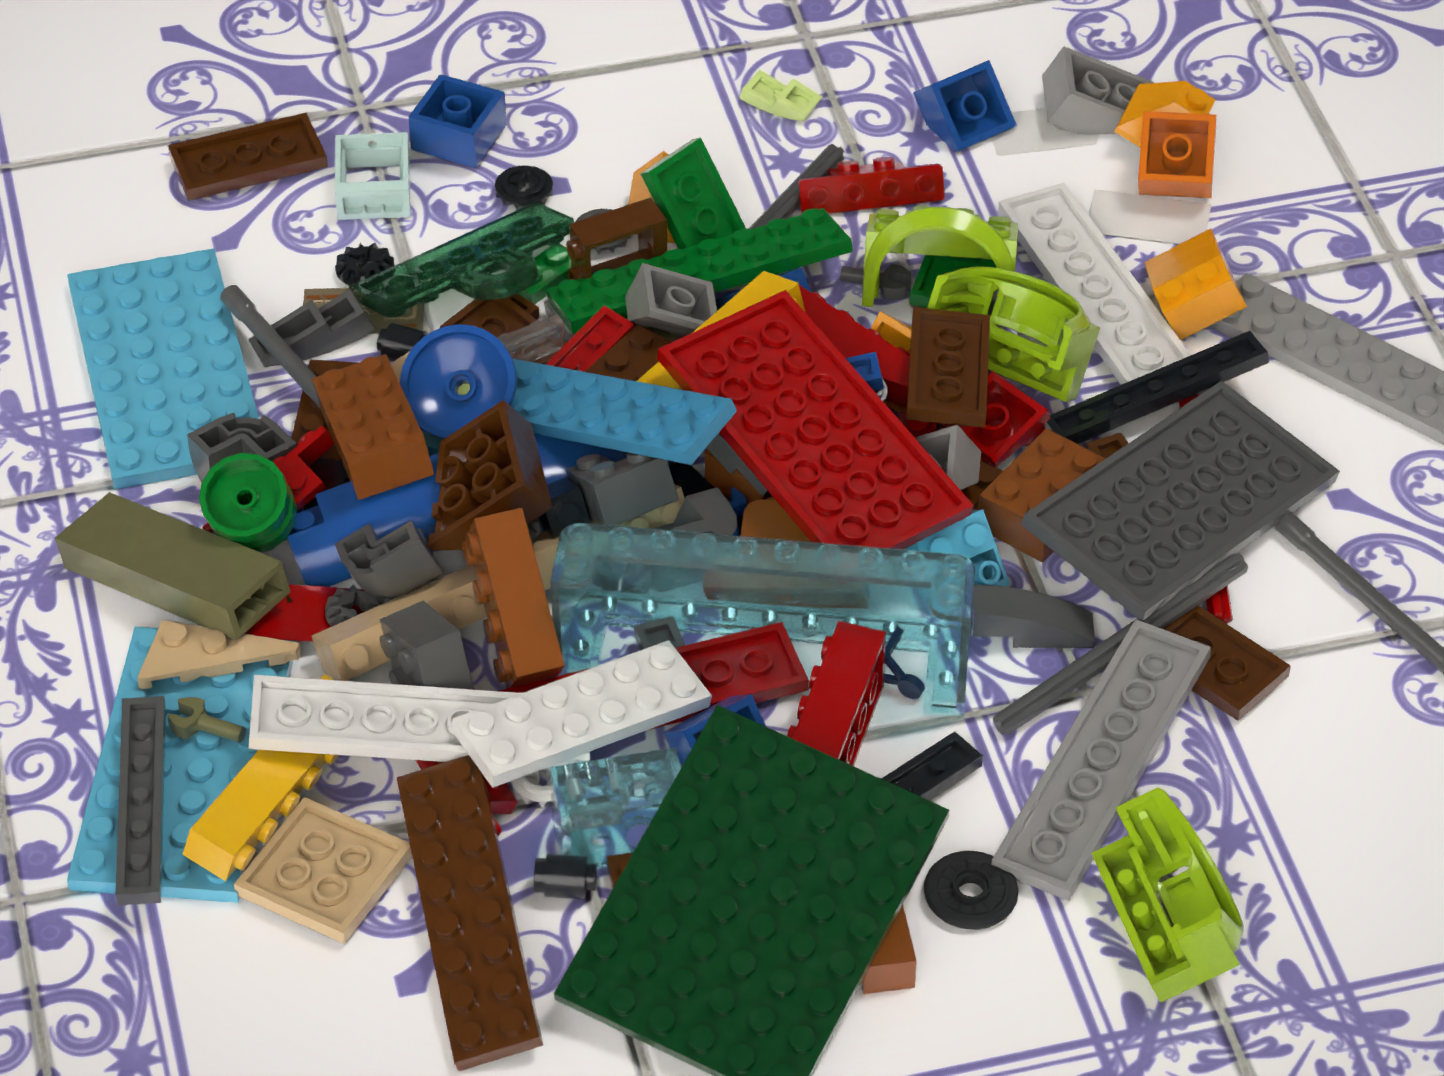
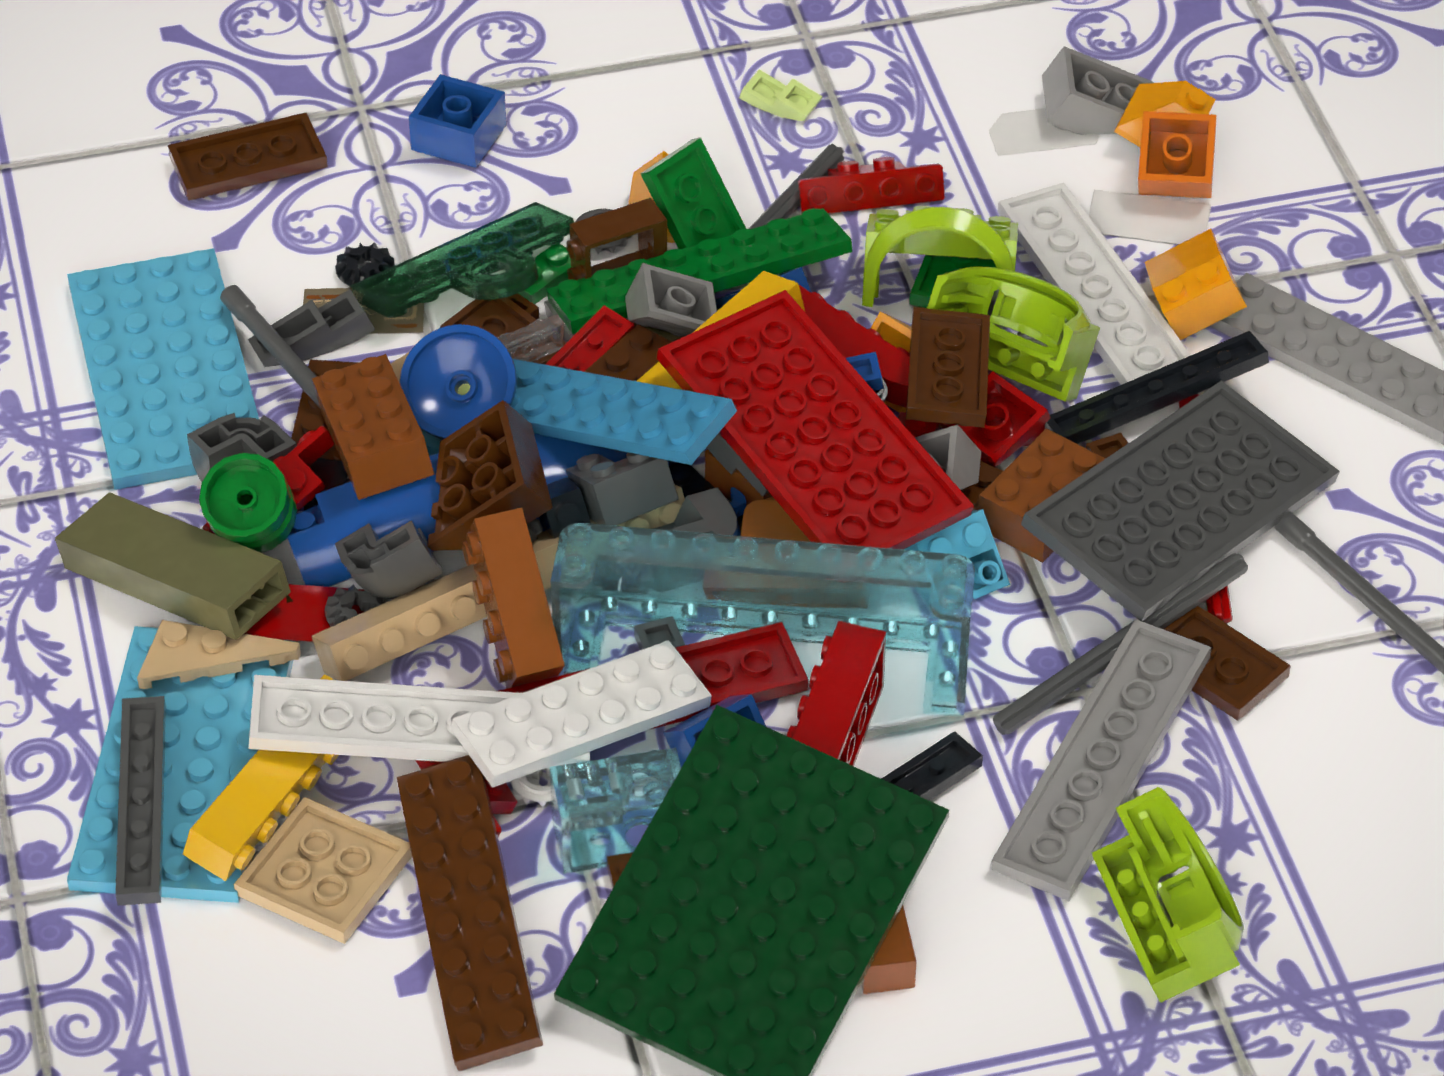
olive bar [167,697,246,743] -> none
light aqua window [335,132,411,220] -> none
black brick [377,323,428,362] -> none
dark grey brick [379,601,474,690] -> none
black gear [495,165,553,210] -> none
black brick [534,854,597,899] -> none
dark grey bar [840,264,911,300] -> none
dark blue piece [884,626,925,700] -> none
blue slope [913,60,1017,152] -> none
black wheel [924,851,1018,930] -> none
dark grey slope [972,585,1095,648] -> none

